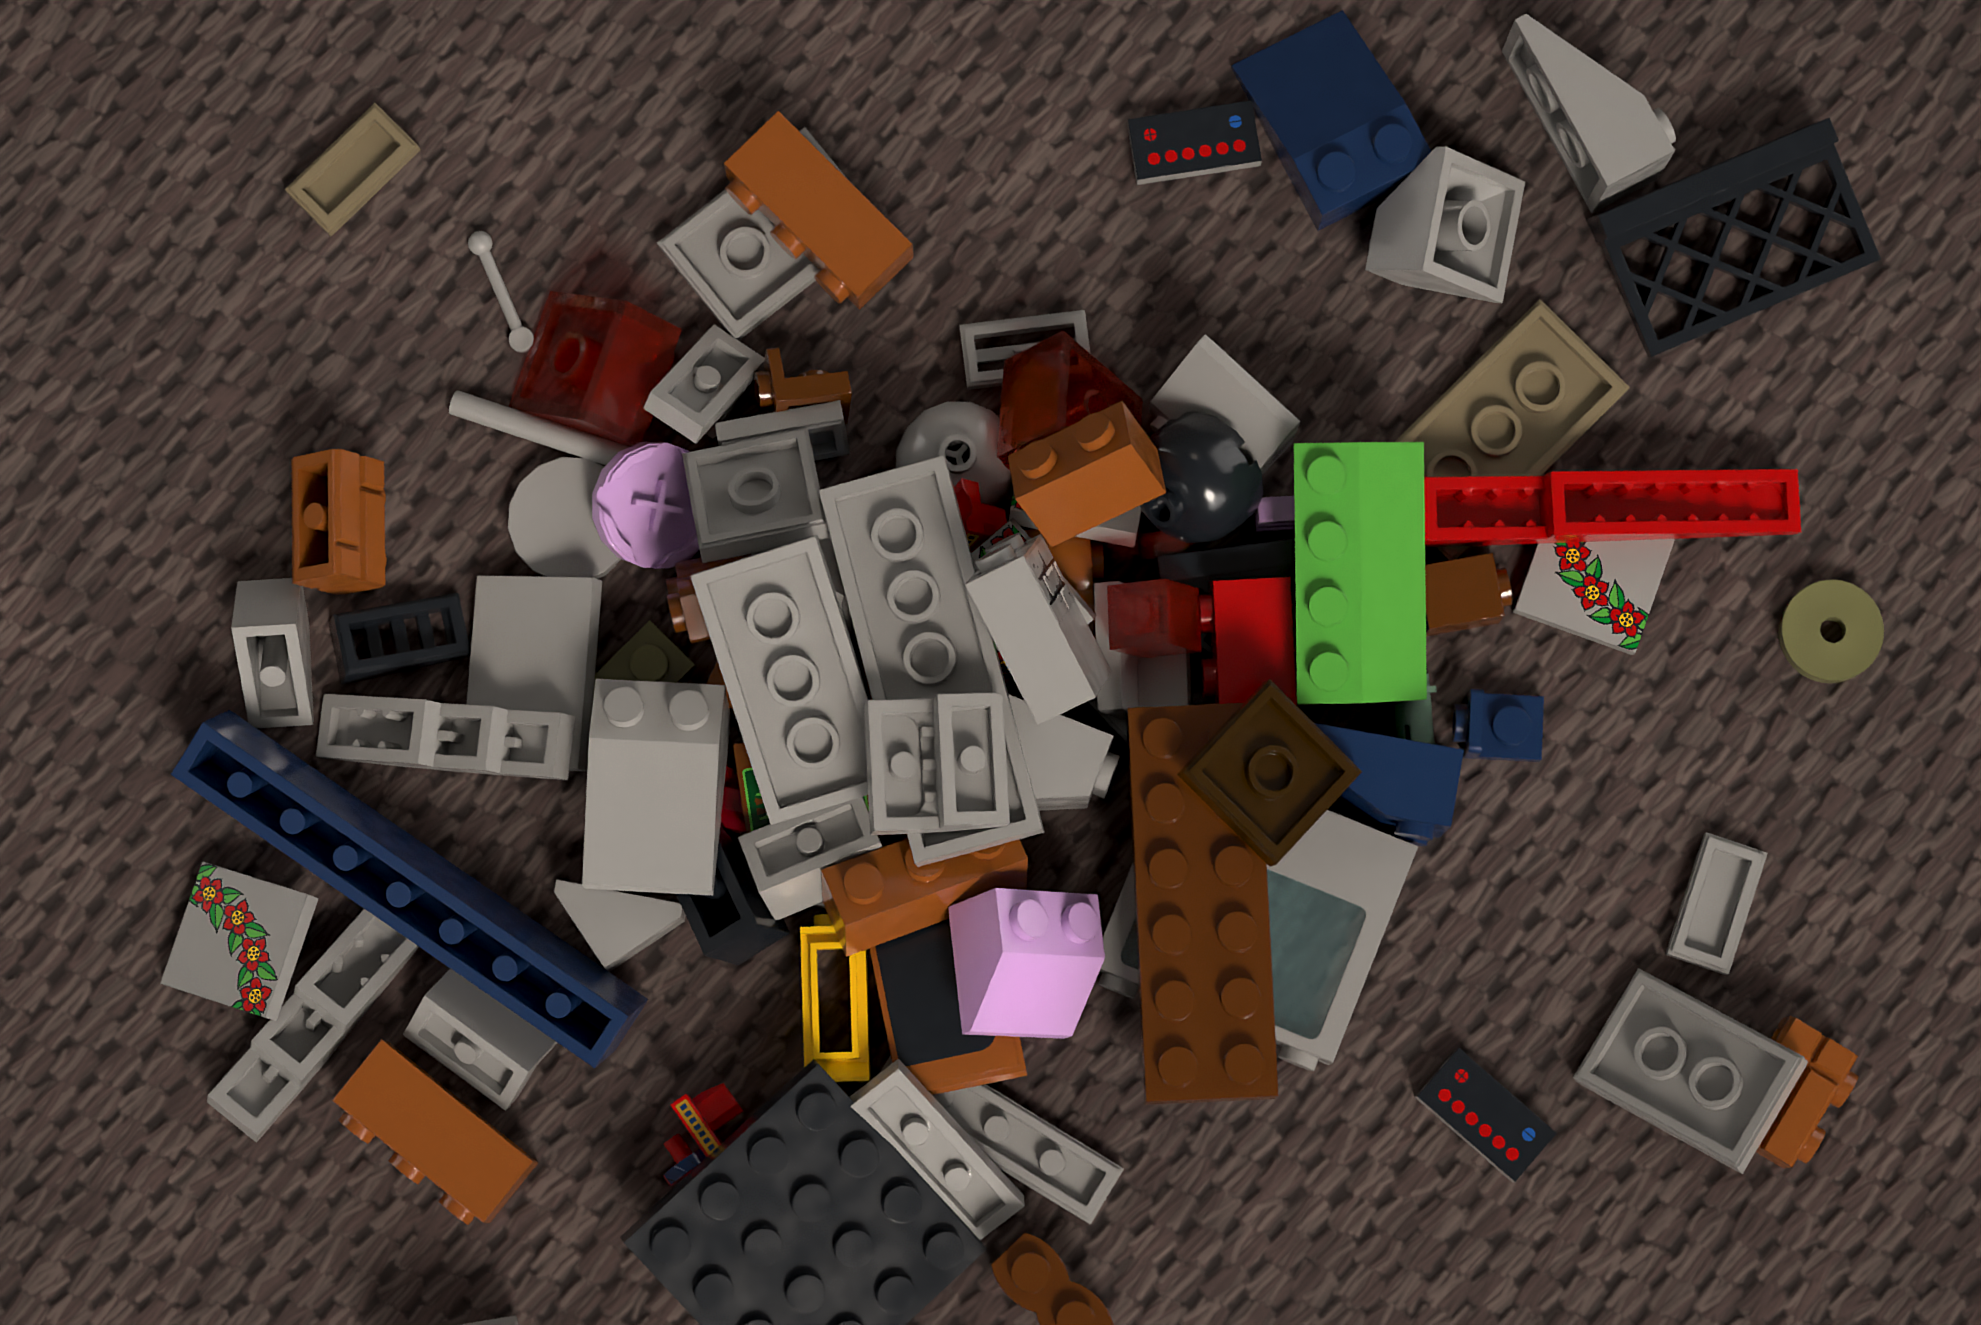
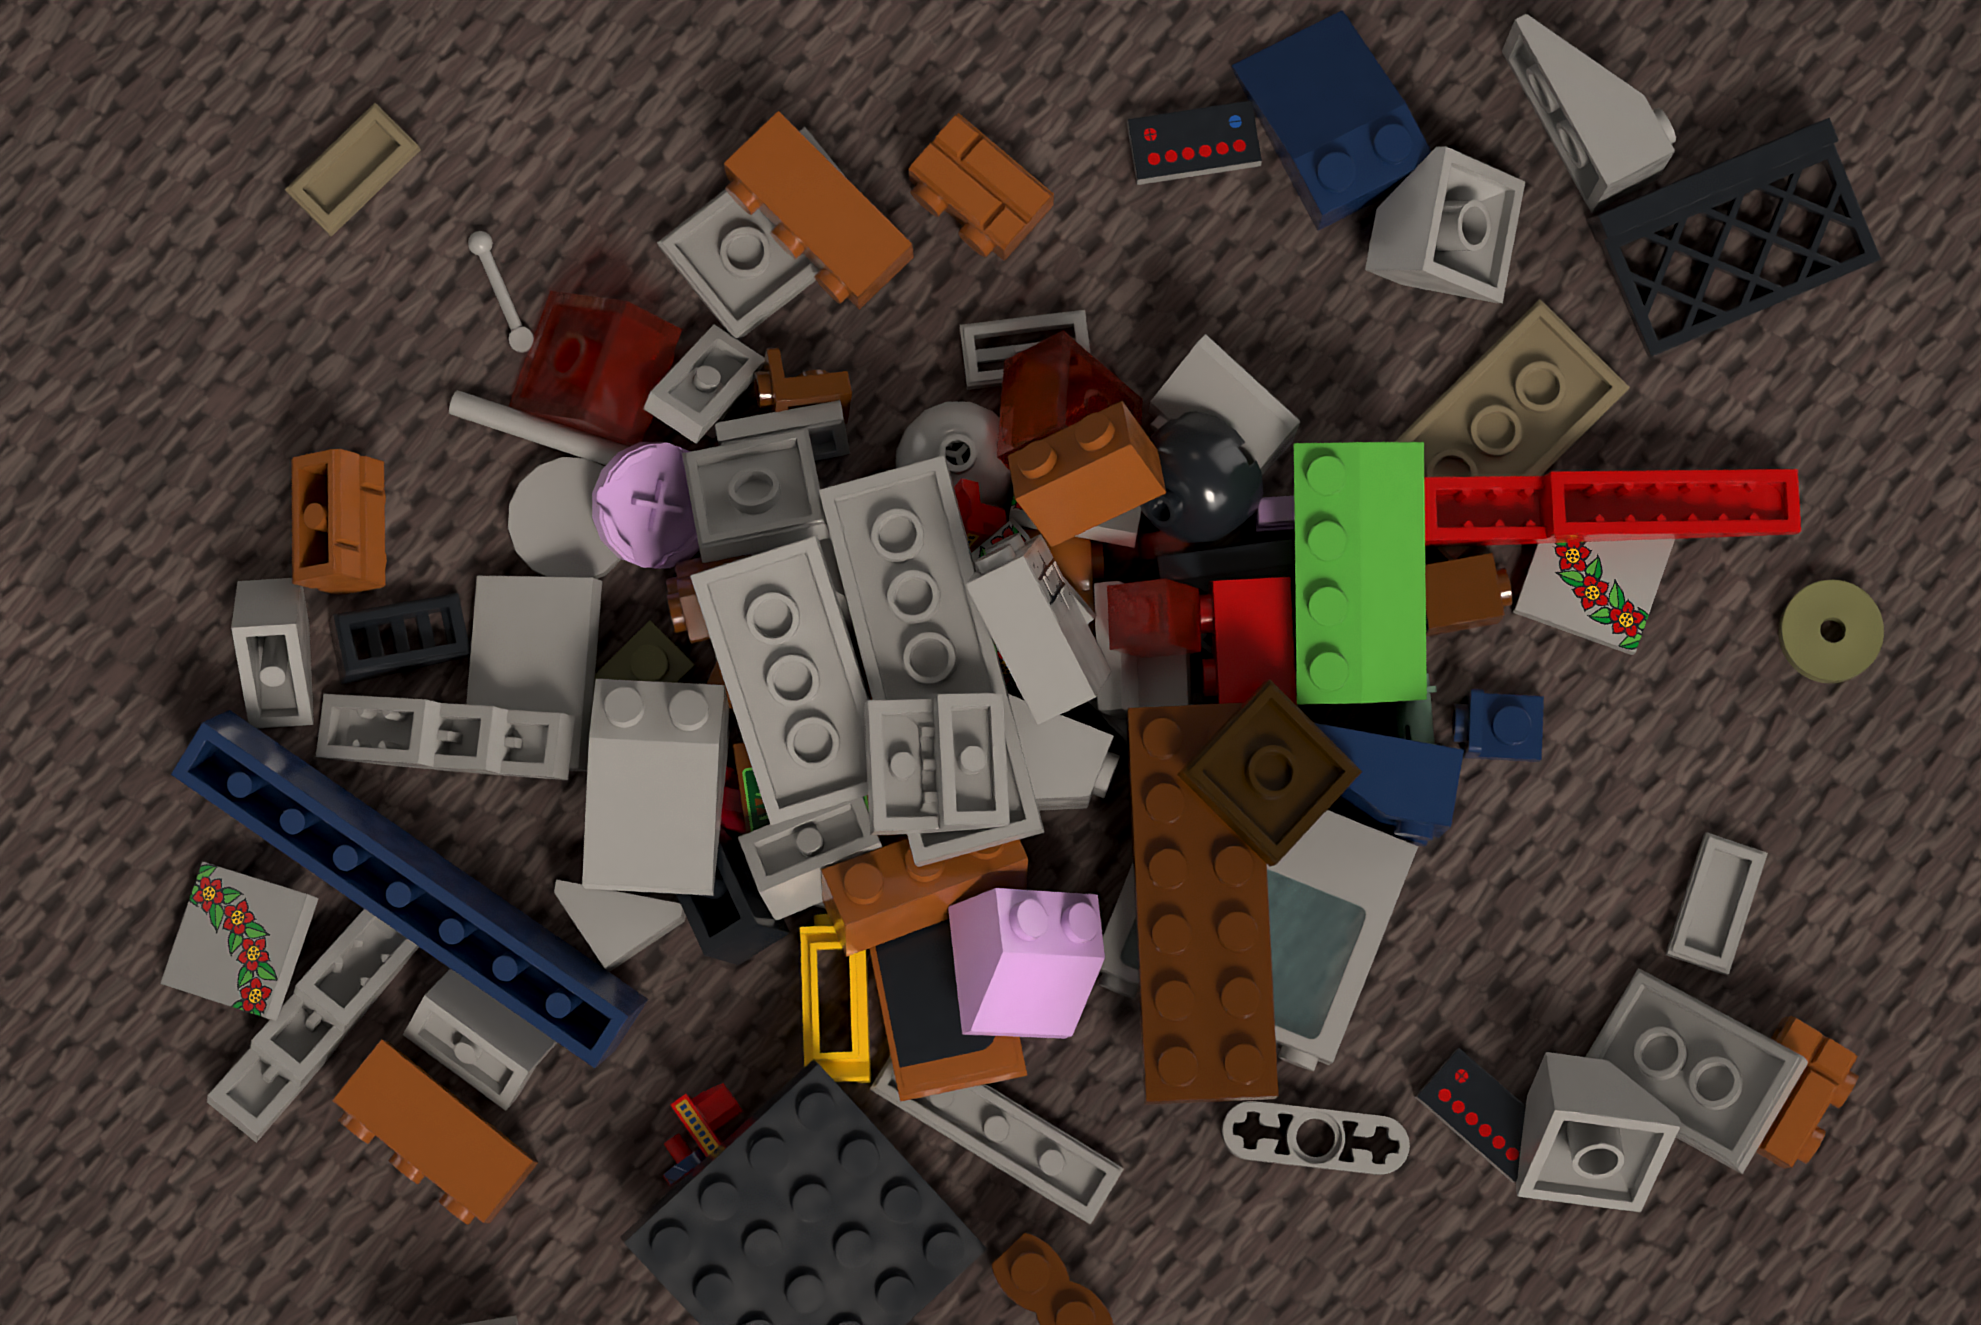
light grey plate [849,1059,1025,1240] -> none
none -> dark orange brick [909,113,1054,261]
none -> light grey beam [1221,1101,1410,1175]
none -> light grey slope [1516,1052,1681,1212]

